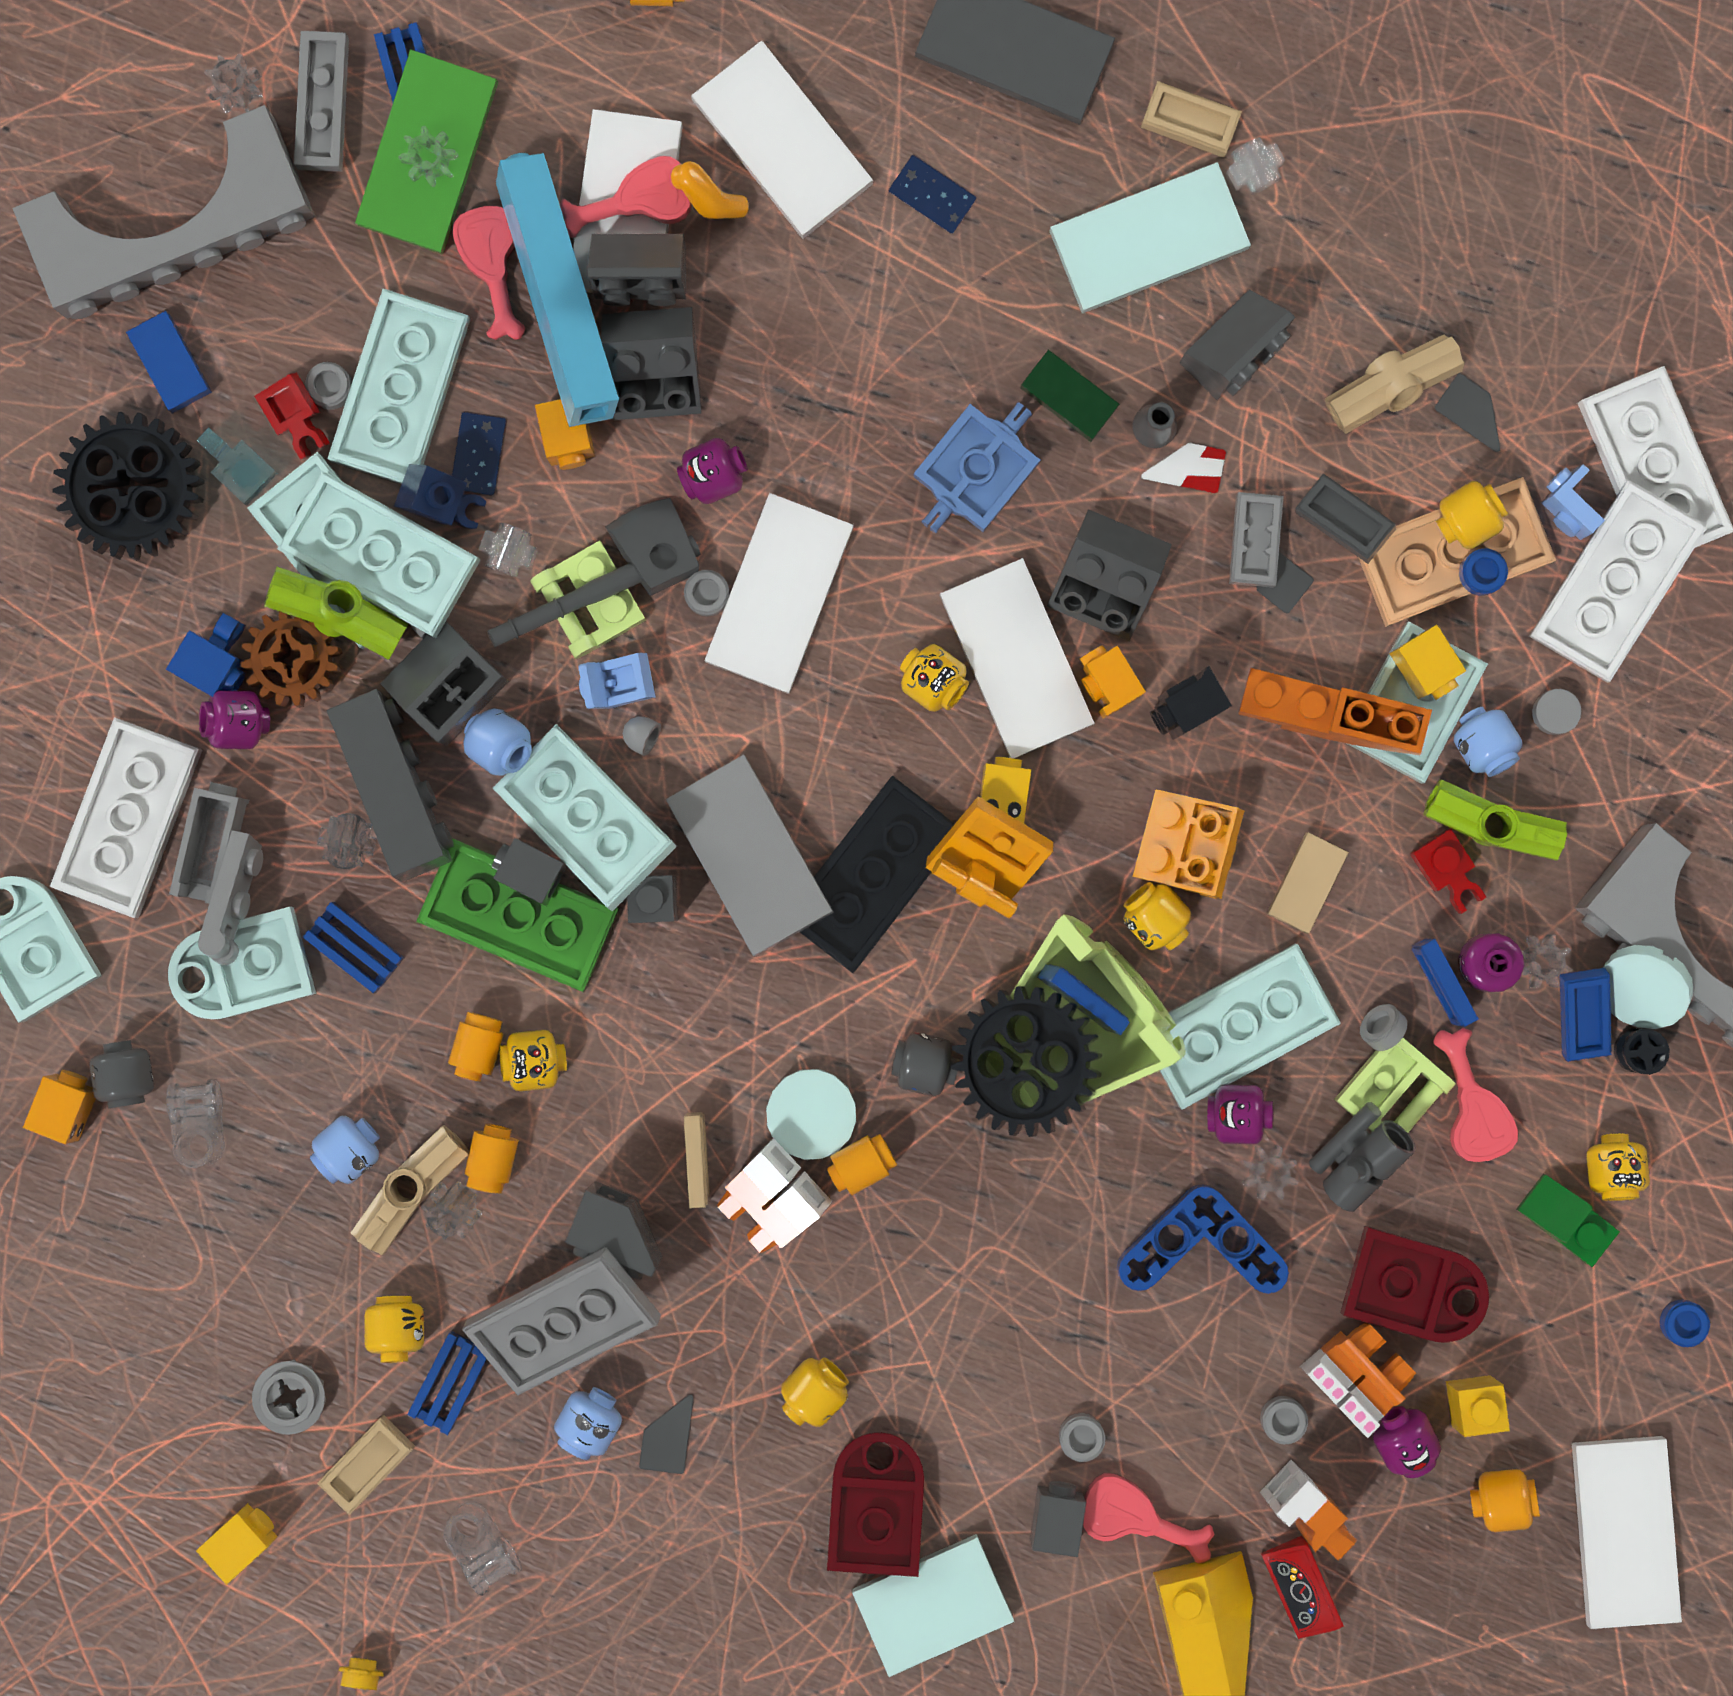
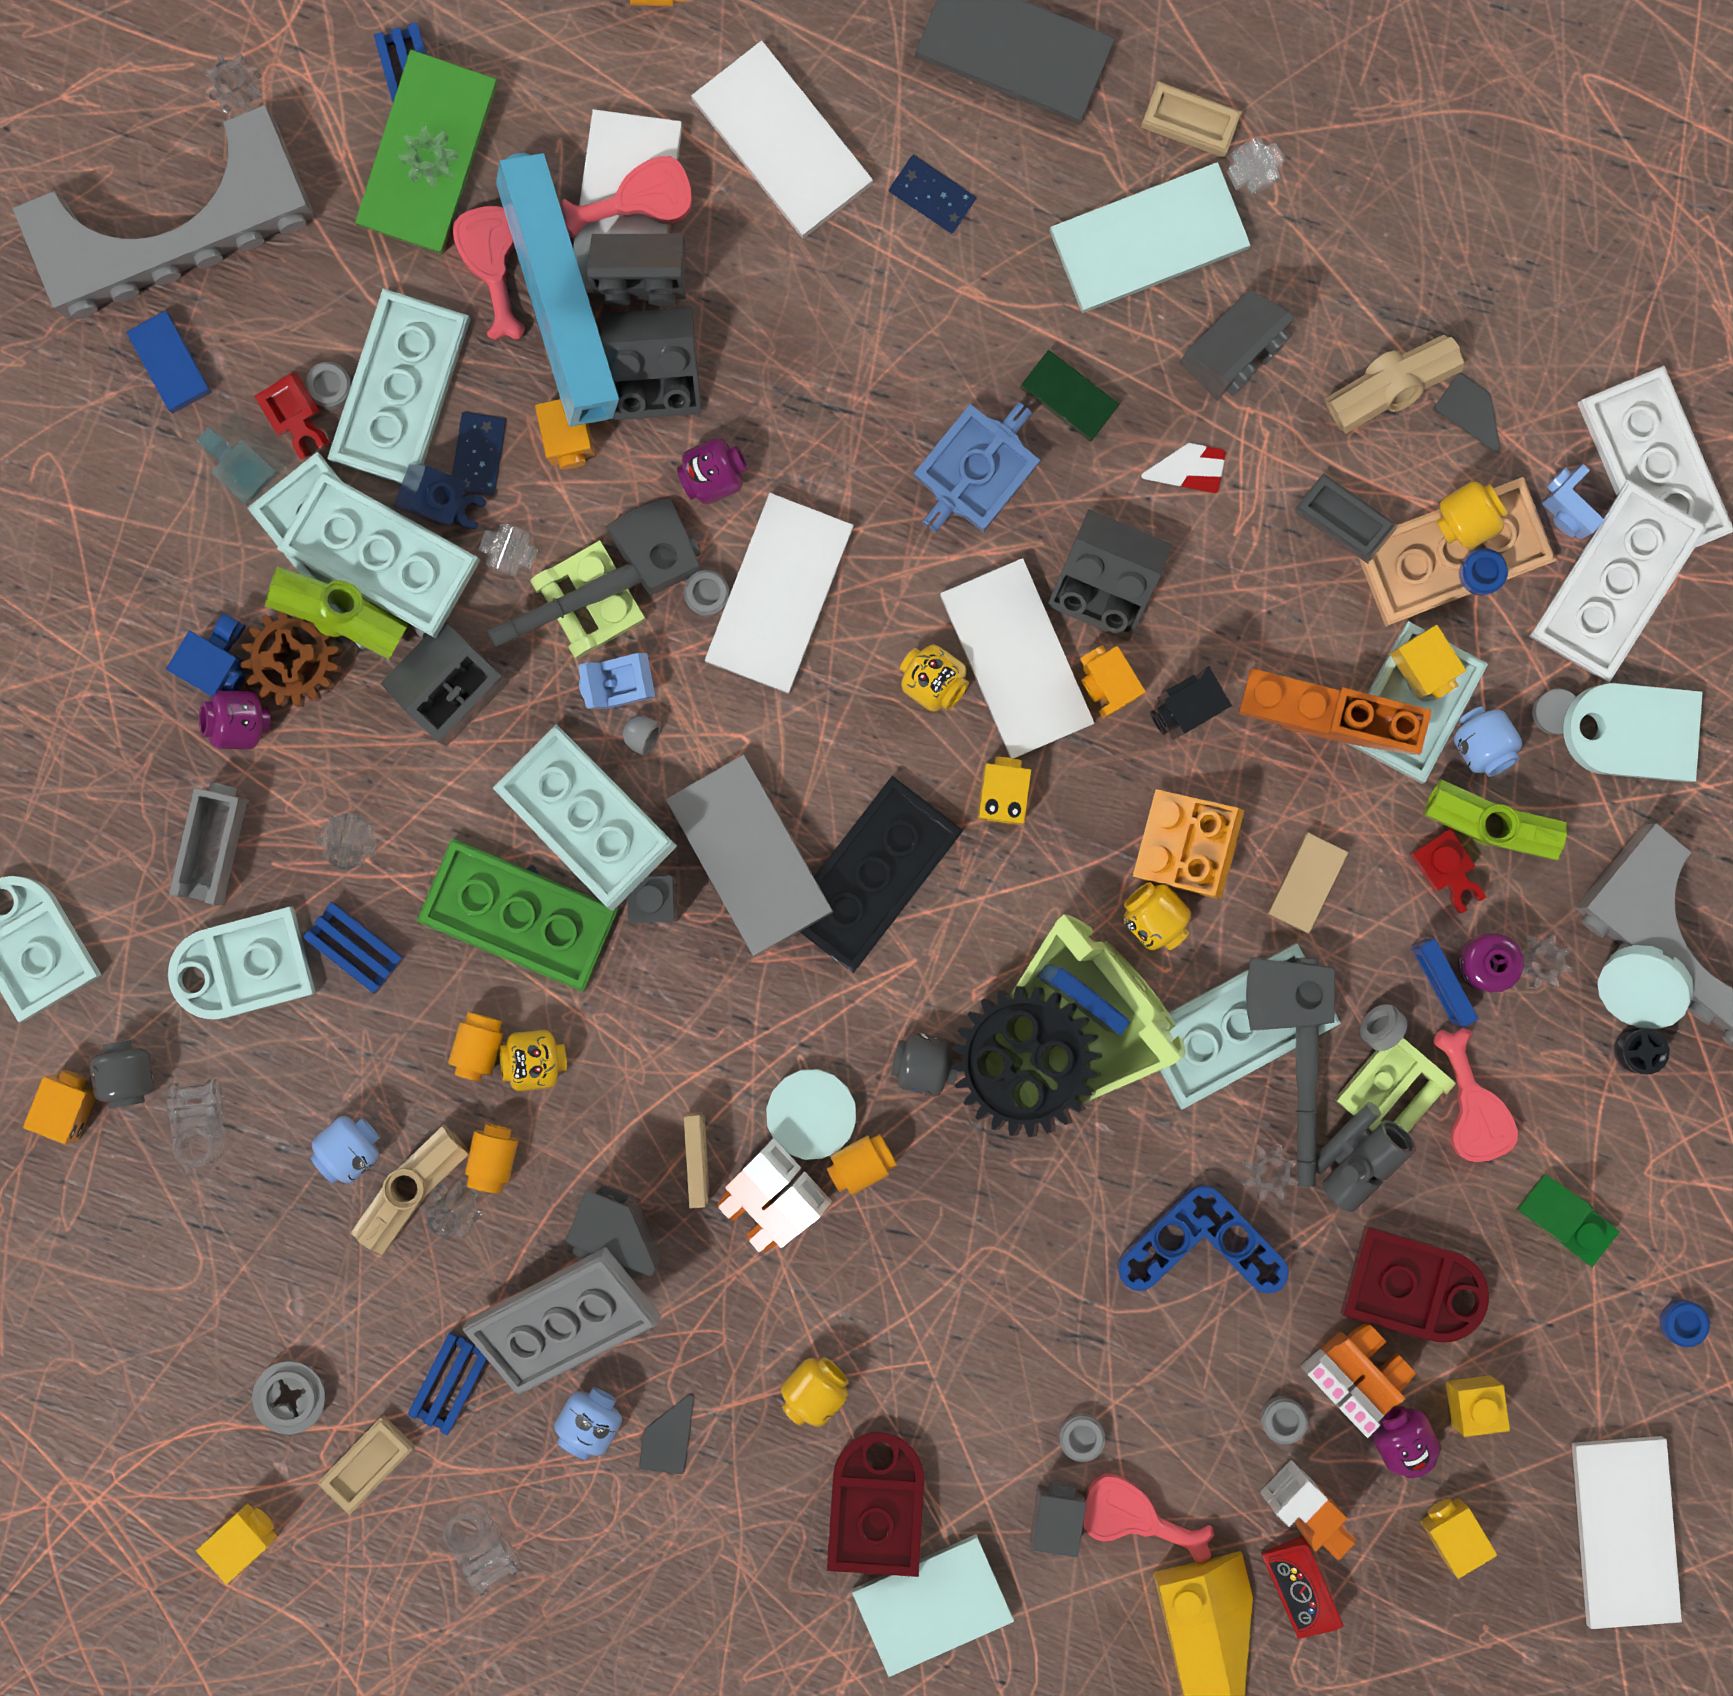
white tile [50,717,202,918] -> none
black gear [52,412,205,561] -> none
light grey plate [198,830,263,965] -> none
light grey plate [294,31,349,172] -> none
dark grey brick [326,689,454,882] -> none
yellow plate [338,1657,384,1690] -> none
yellow head [364,1296,424,1363] -> none
light blue head [463,708,532,776] -> none
dark grey brick [492,838,568,907] -> none
light orange arm [671,161,749,219] -> none
light orange plate [926,797,1054,919] -> none
dark grey cone [1133,402,1177,448] -> none
magenta head [1207,1085,1274,1144] -> none
light grey plate [1229,492,1283,588] -> none
dark grey sticker [1257,552,1314,614] -> none
light orange head [1470,1469,1540,1532] -> none
blue tile [1559,968,1612,1062] -> none
yellow head [1586,1133,1650,1201] -> none
none -> dark grey piece [1246,958,1335,1187]
none -> yellow brick [1420,1497,1497,1579]
none -> light aqua tile [1563,683,1702,782]

